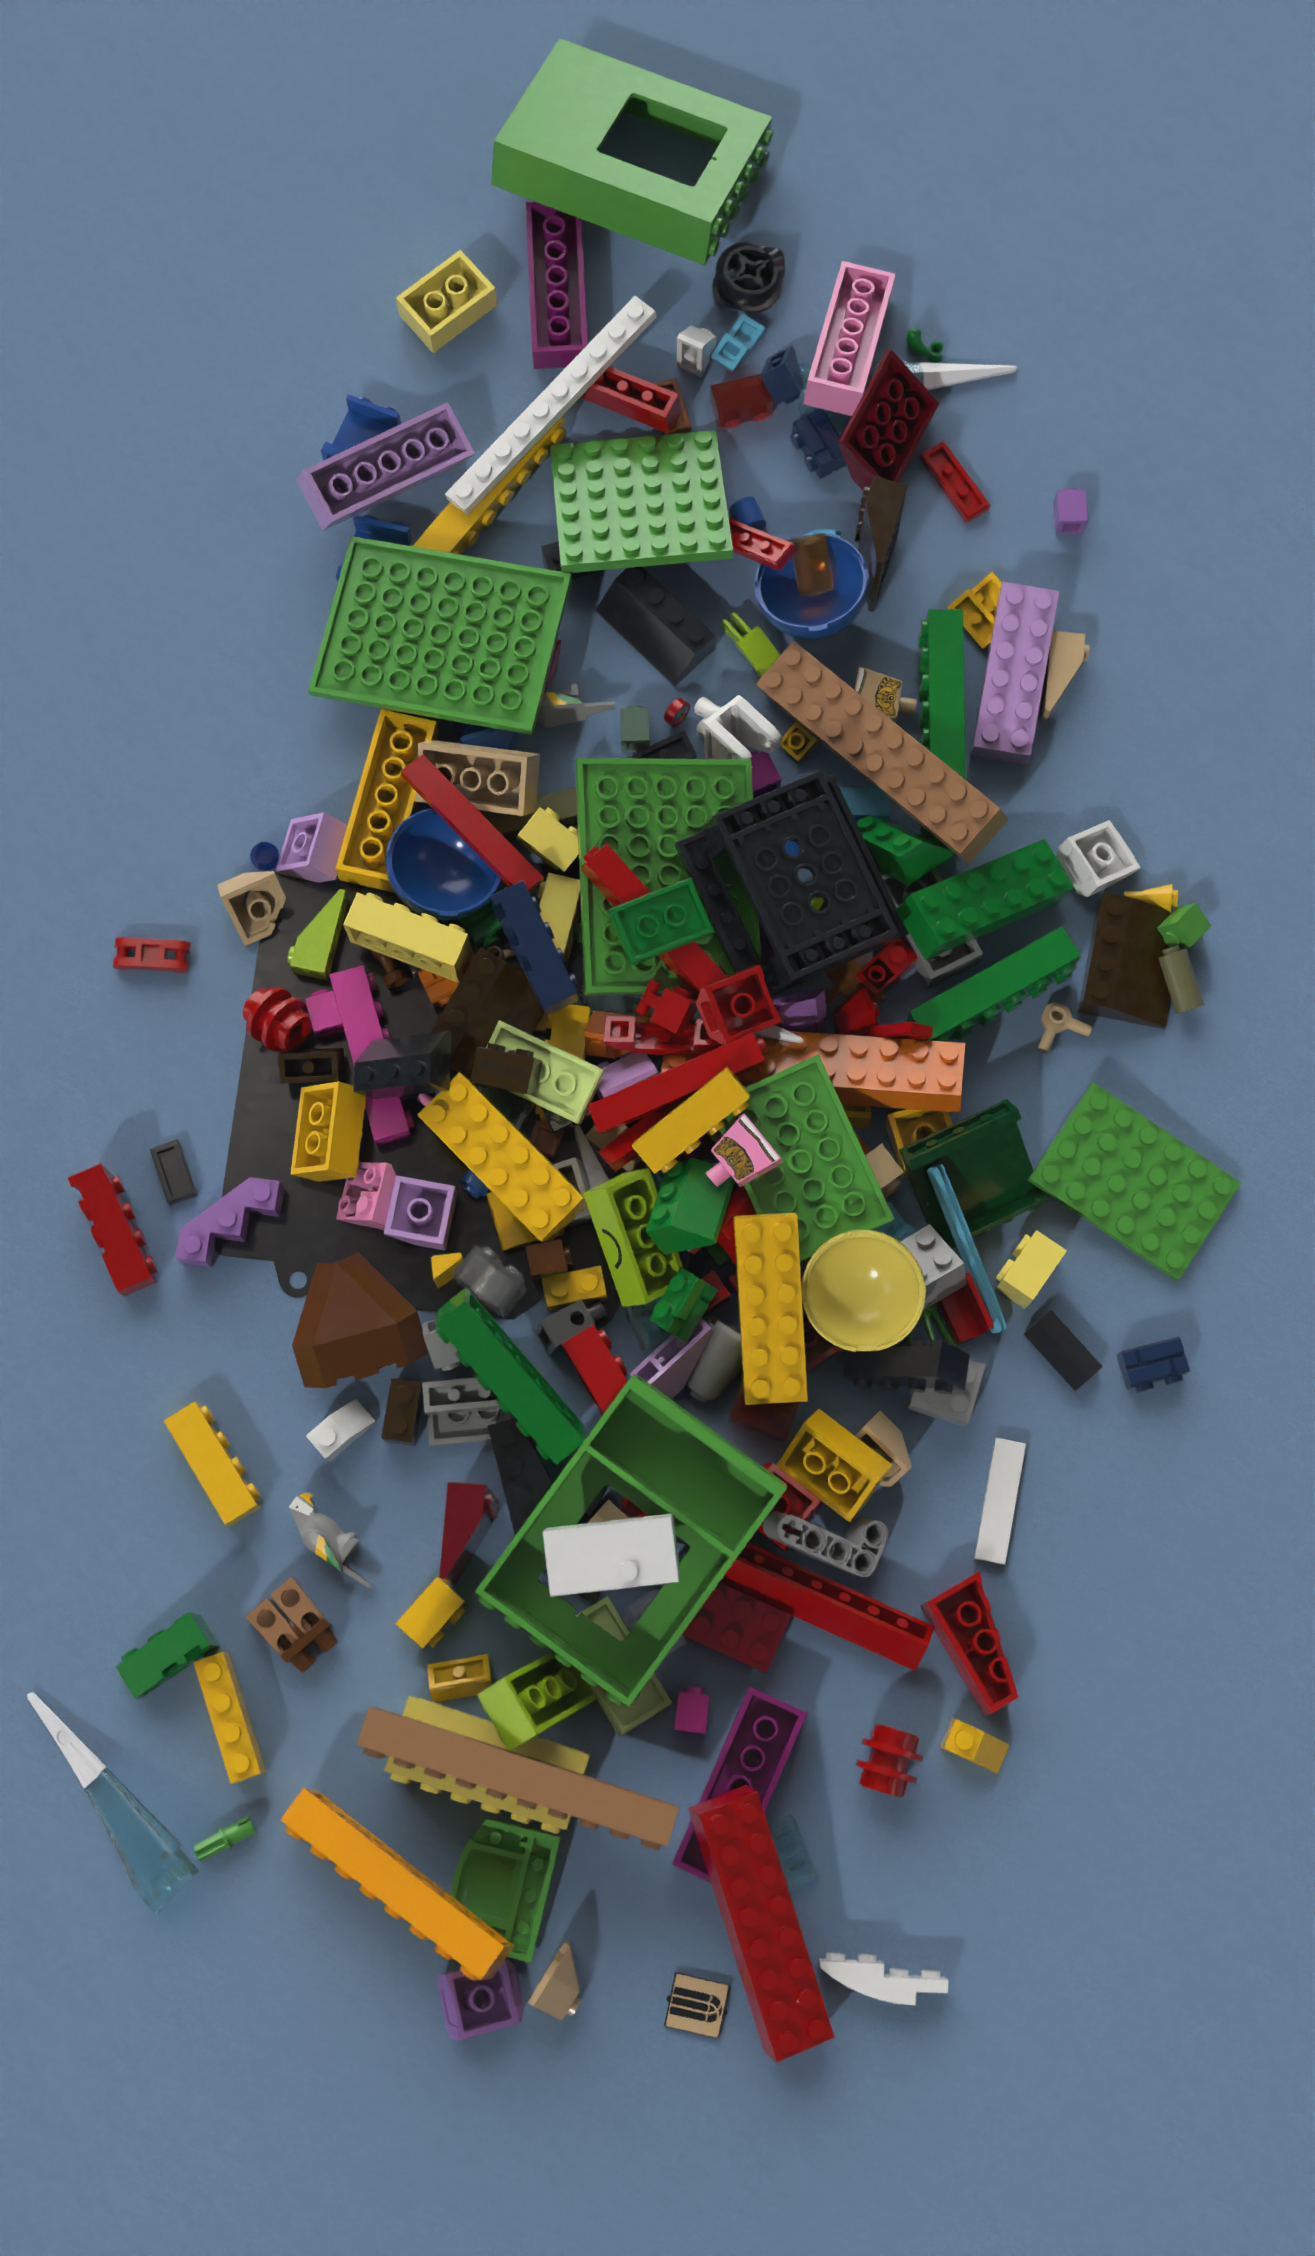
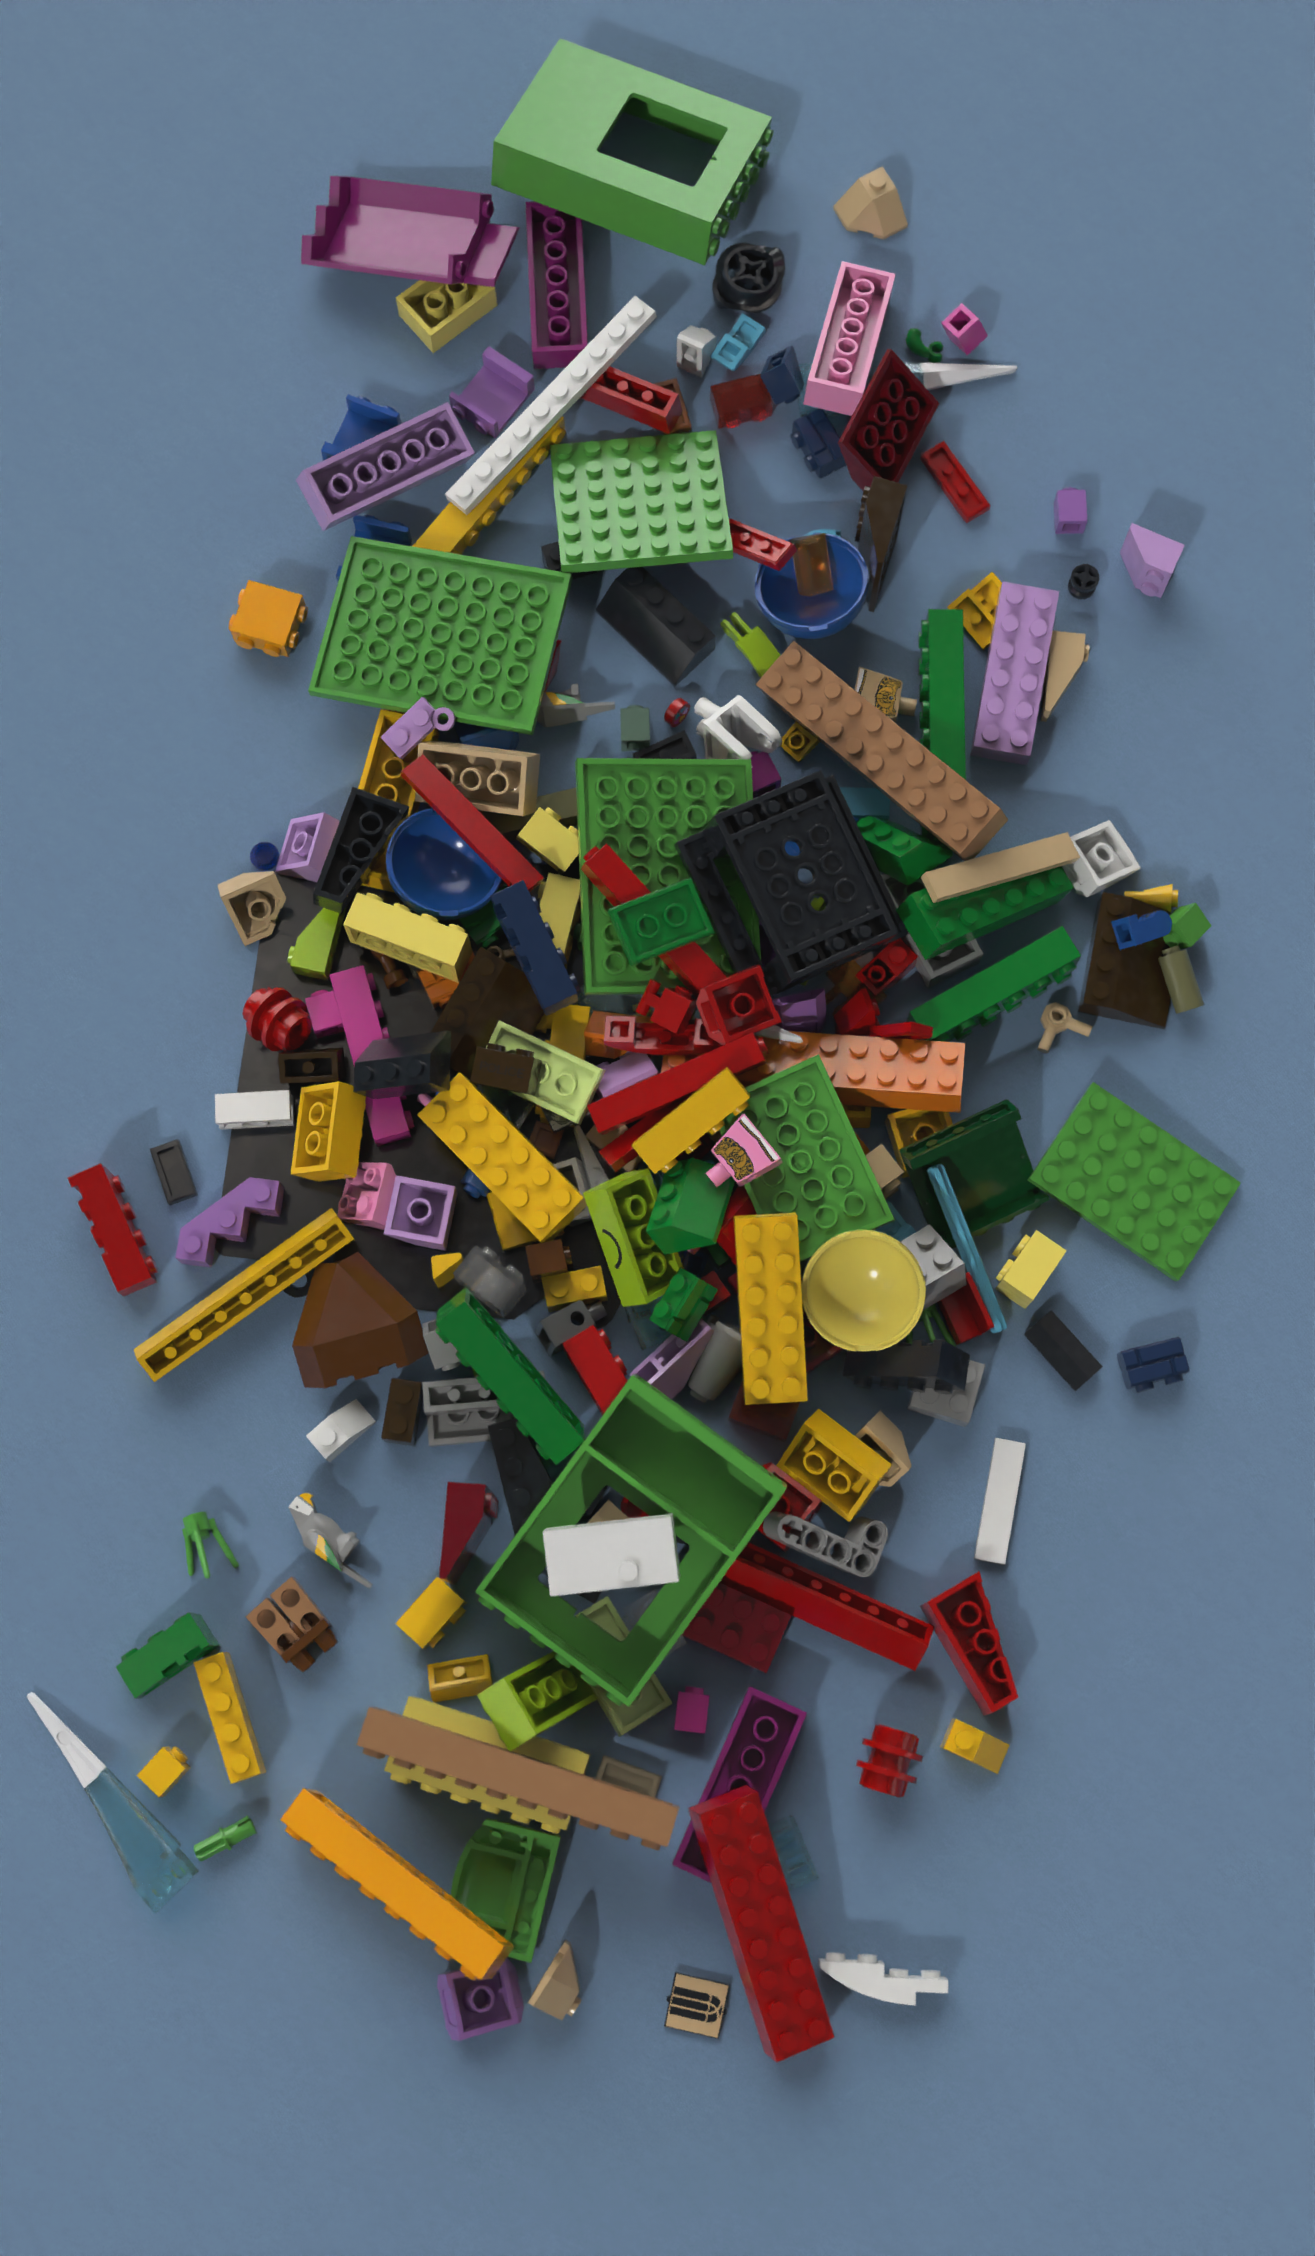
red plate [112,937,191,973] -> none
yellow brick [164,1401,262,1527] -> none
blue brick [729,496,766,529] -> none
none -> yellow brick [134,1208,354,1382]
none -> yellow brick [136,1746,191,1797]
none -> bright green plant [182,1511,239,1579]
none -> white piece [215,1090,294,1130]
none -> light orange brick [229,580,308,657]
none -> magenta panel [301,175,520,287]
none -> black wedge [313,787,409,914]
none -> lavender hinge [381,697,455,759]
none -> medium lavender panel [449,346,535,439]
none -> dark tan tile [595,1755,662,1798]
none -> tan slope [833,166,908,239]
none -> tan tile [921,832,1080,903]
none -> dark pink brick [941,303,988,356]
none -> black wheel [1068,564,1099,599]
none -> blue leg [1111,910,1172,950]
none -> lavender slope [1120,523,1185,598]

